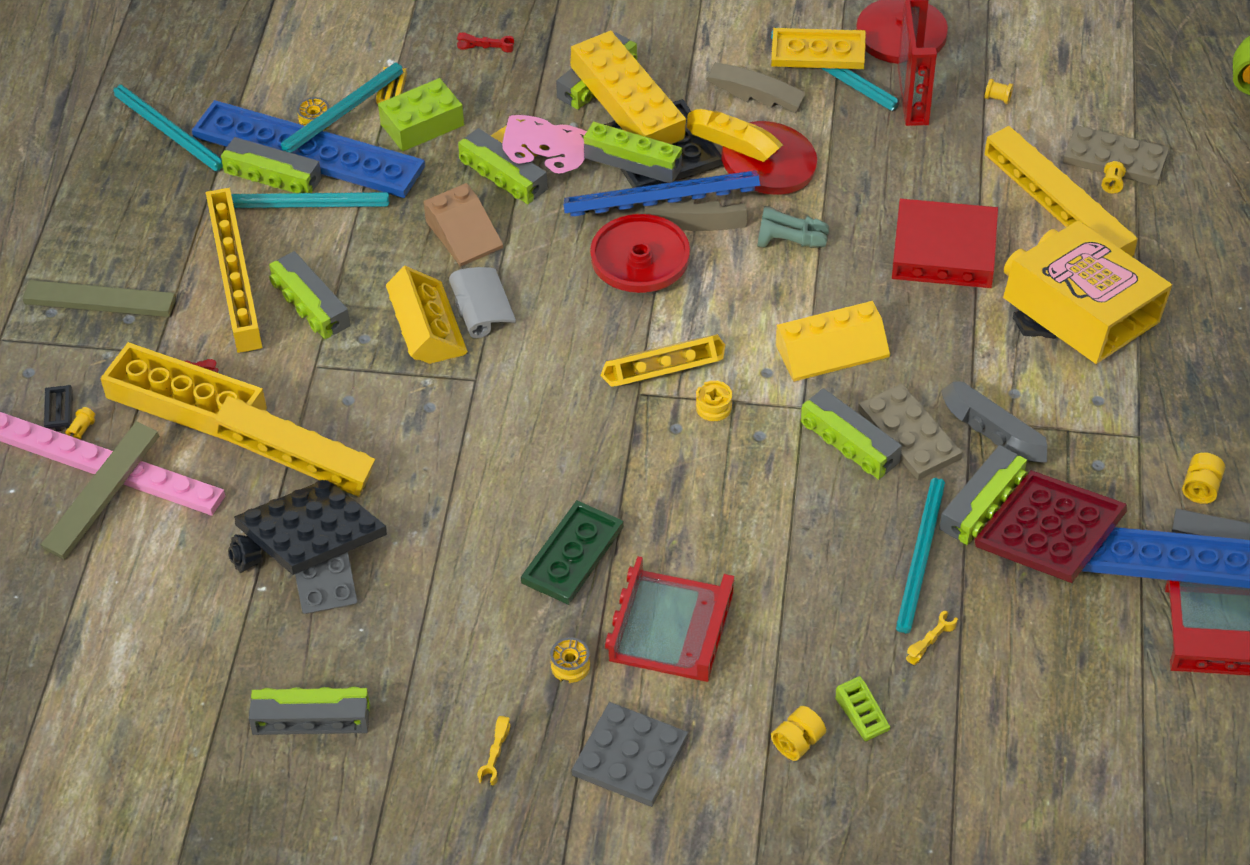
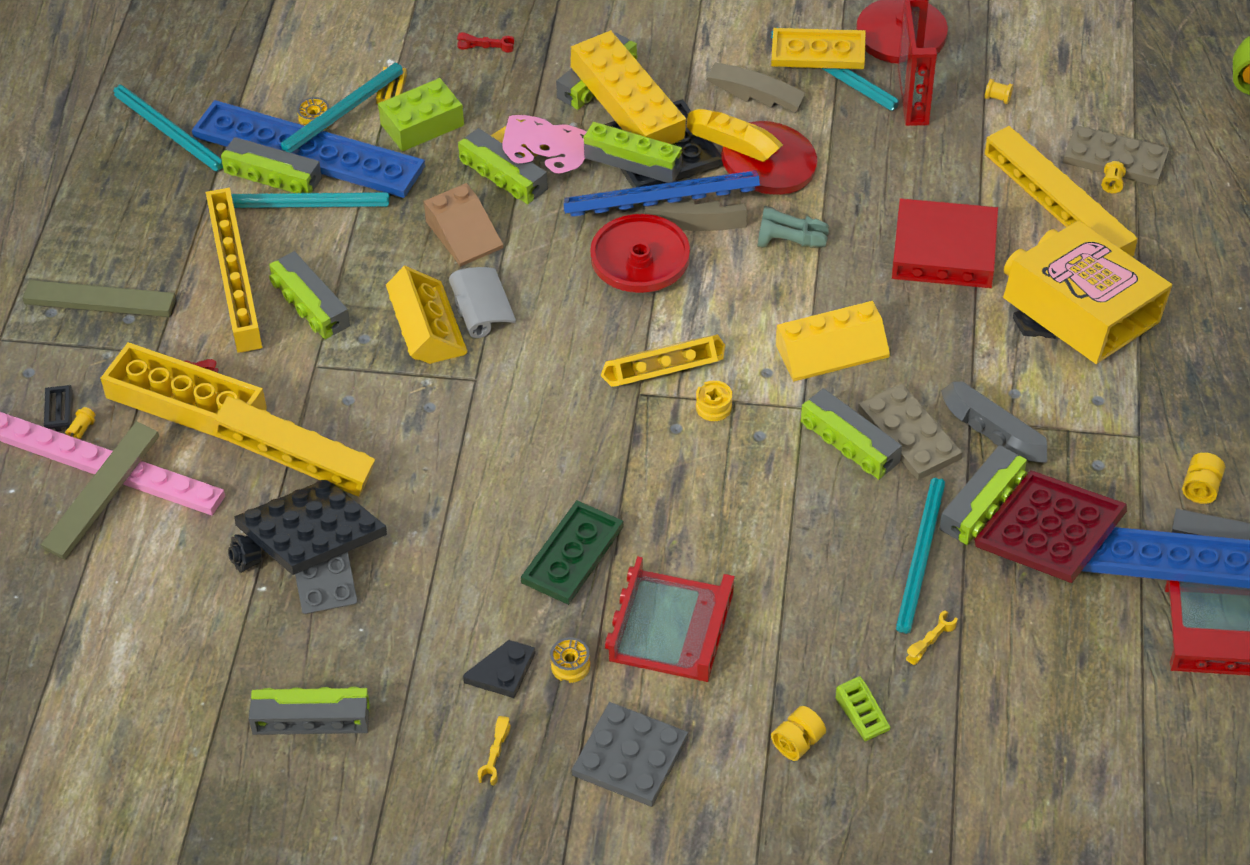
none -> black wing [463,640,535,699]

